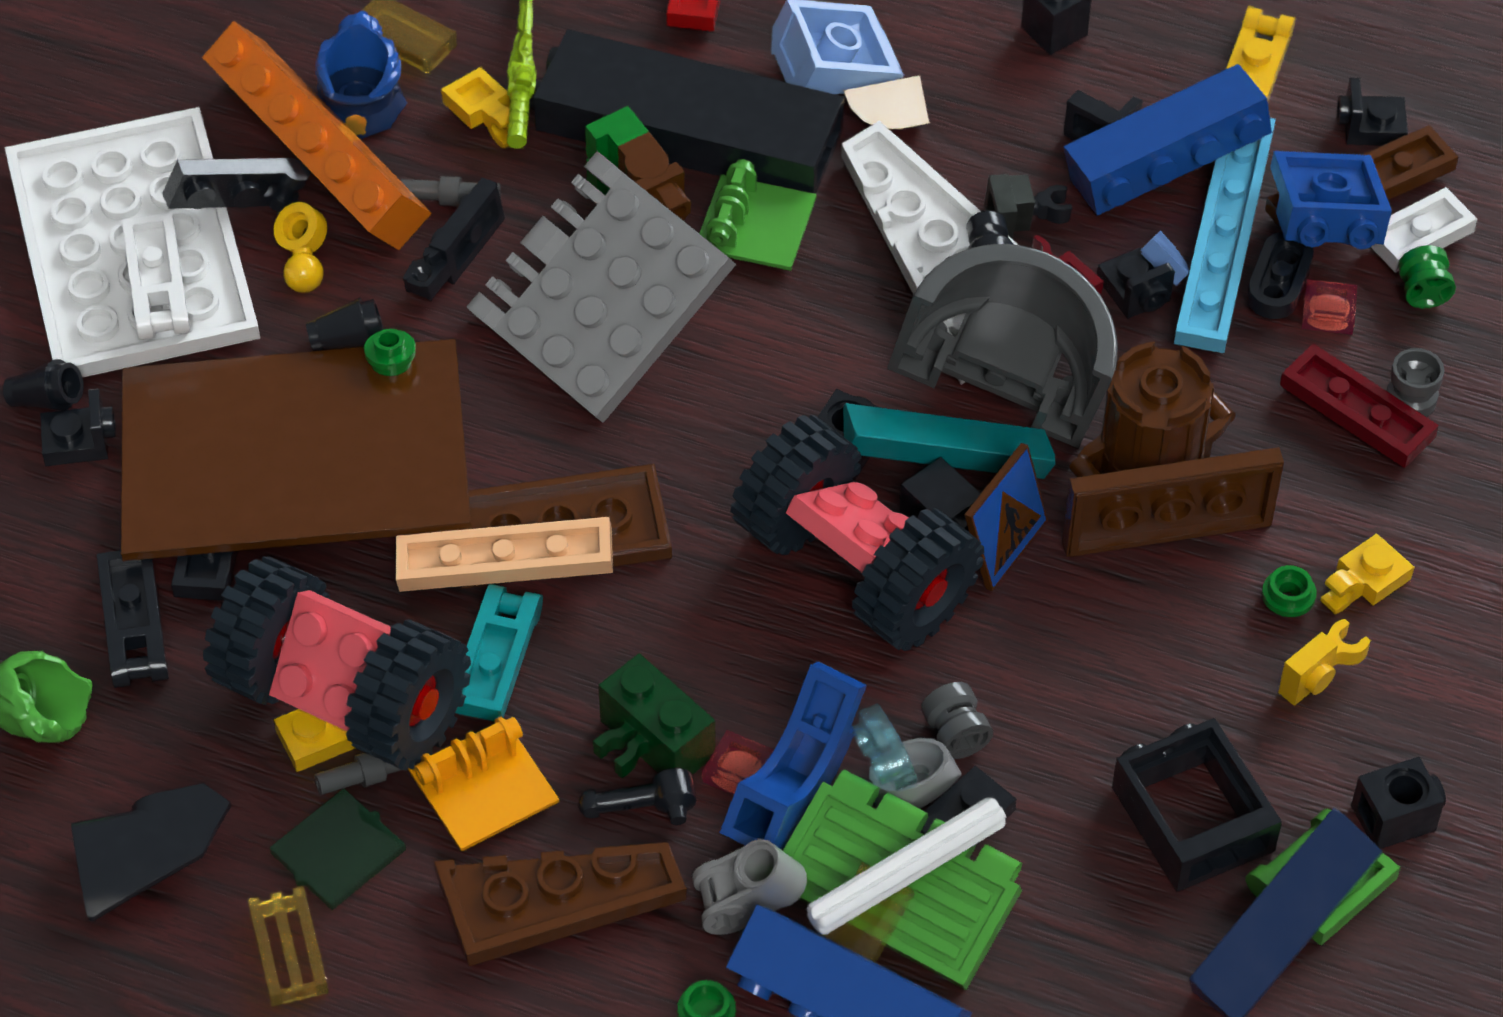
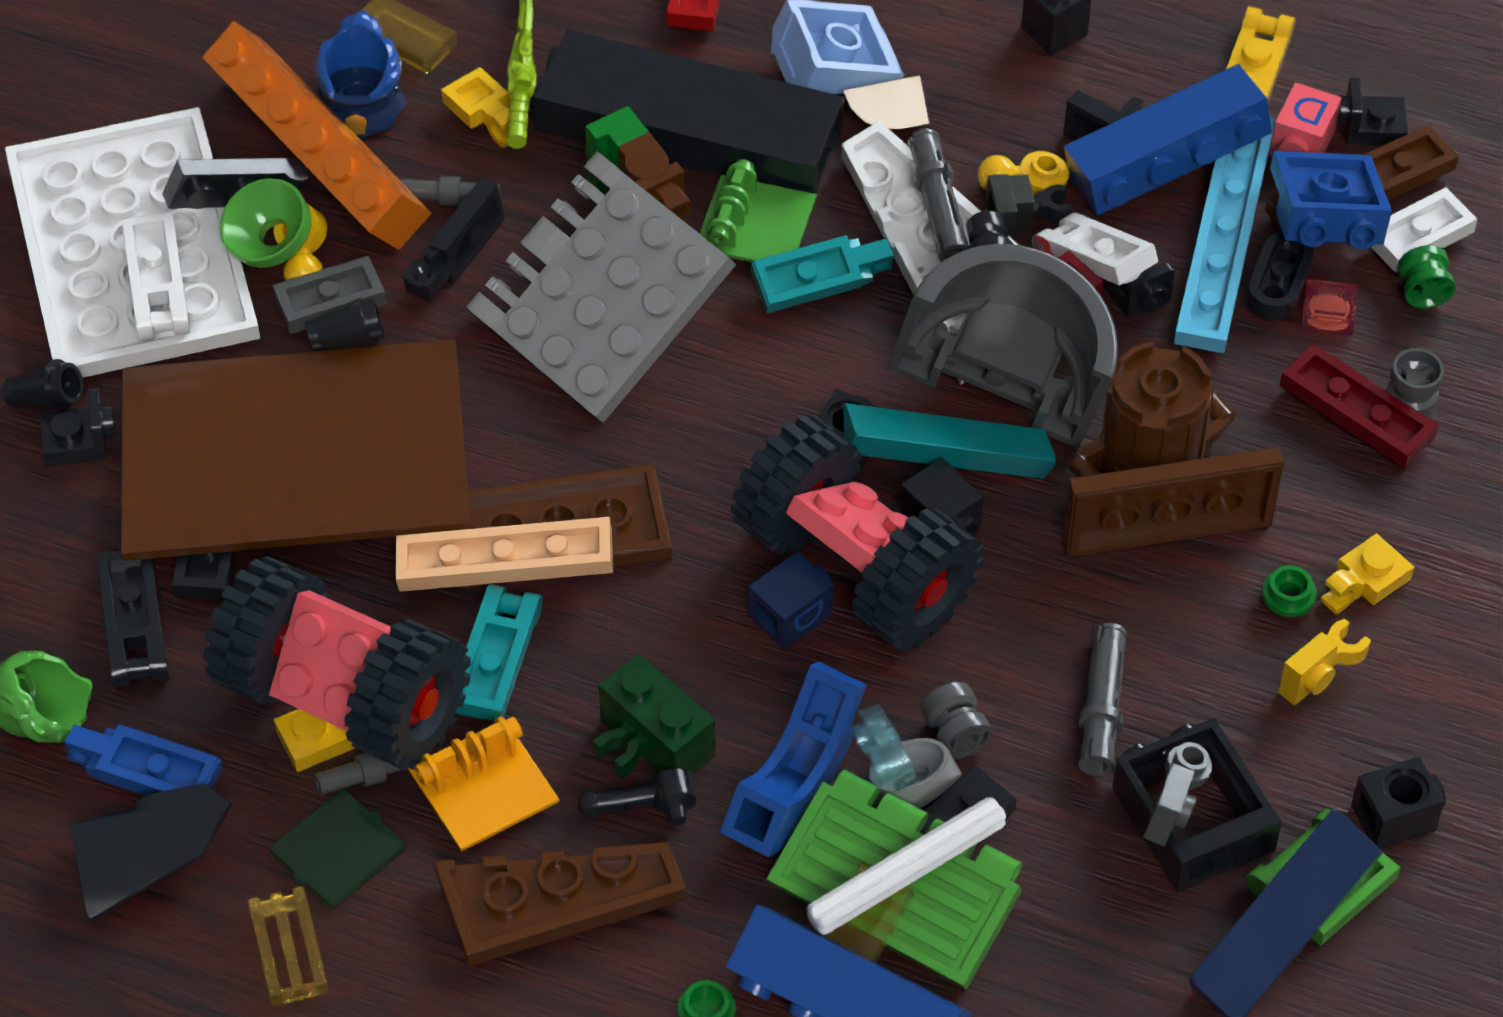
green plate [364,329,416,376] -> none
light grey piece [692,839,807,935] -> none
clear red tile [702,730,774,795] -> none
piece [964,443,1048,591] -> none
medium blue tile [1141,231,1189,286] -> none
none -> blue hinge [64,724,222,796]
none -> bright green piece [220,178,311,268]
none -> dark grey plate [272,256,386,334]
none -> dark blue brick [749,551,834,650]
none -> teal hinge [750,235,894,314]
none -> dark grey pin [908,129,969,262]
none -> yellow plate [977,151,1069,196]
none -> white plate [1032,212,1159,286]
none -> dark grey pin [1078,622,1127,776]
none -> dark grey plate [1143,742,1212,846]
none -> coral brick [1270,82,1342,156]

